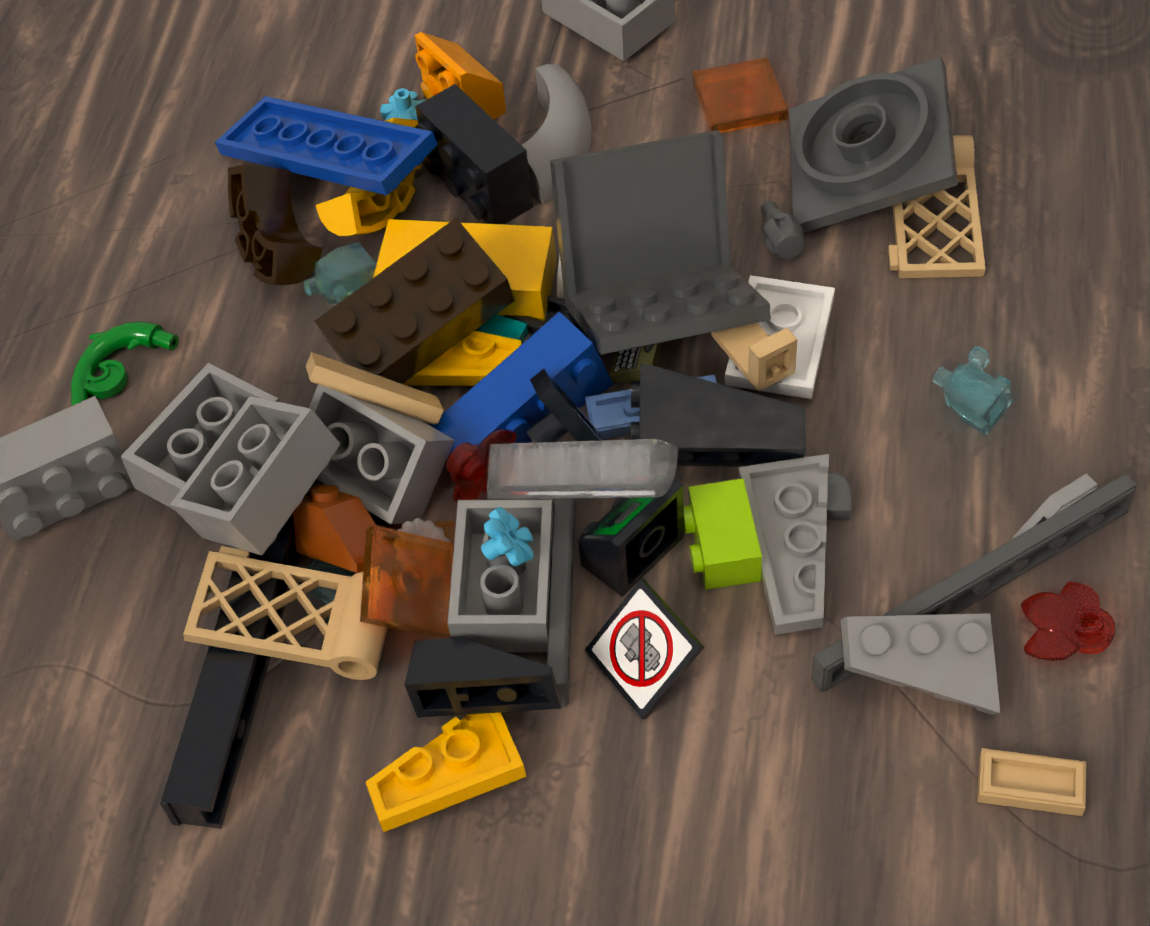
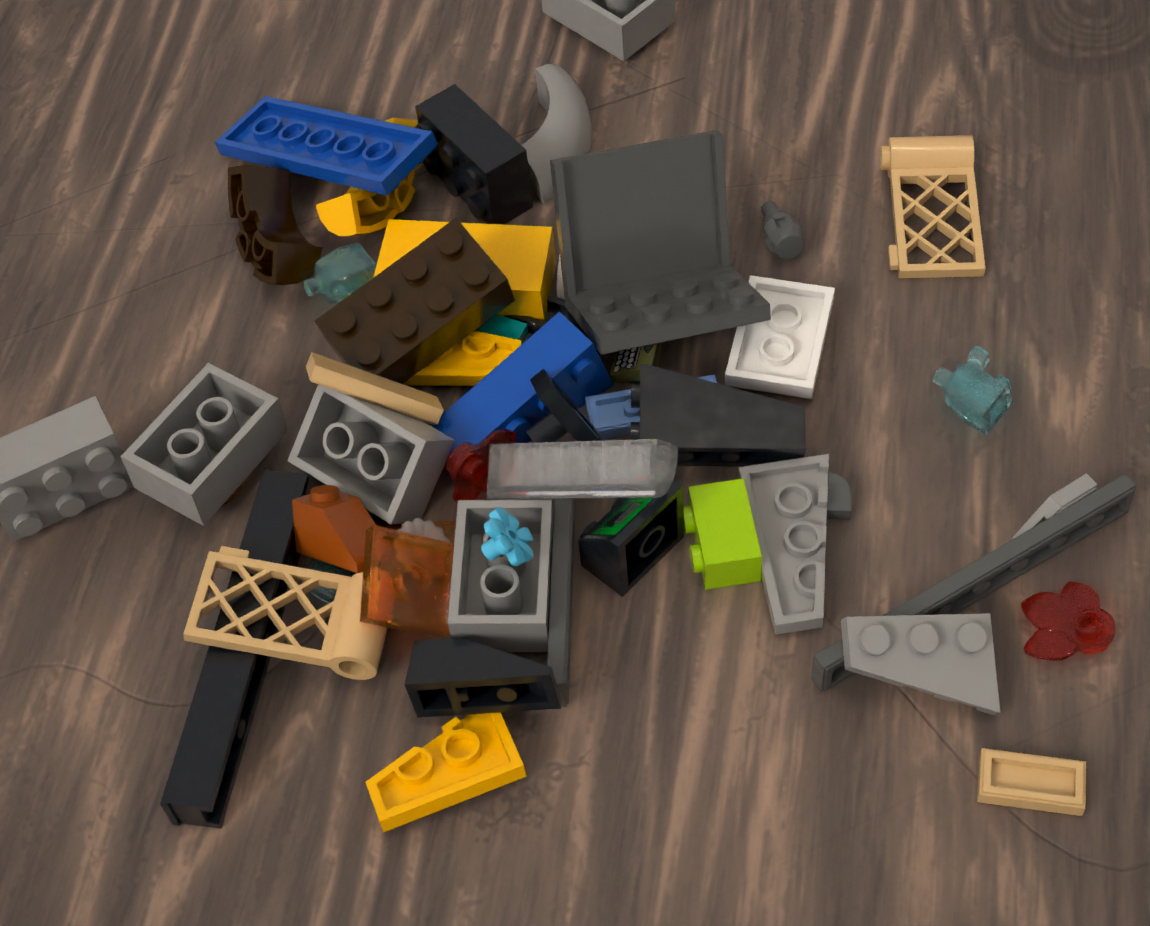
green plant [71,321,179,406] -> none
light grey brick [170,396,341,555] -> none
medium azure plant [380,88,426,121] -> none
light orange slope [415,32,506,120] -> none
piece [585,579,704,719] -> none
clear orange tile [692,57,788,133] -> none
tan bracket [711,323,797,392] -> none
dark grey piece [789,57,958,233] -> none

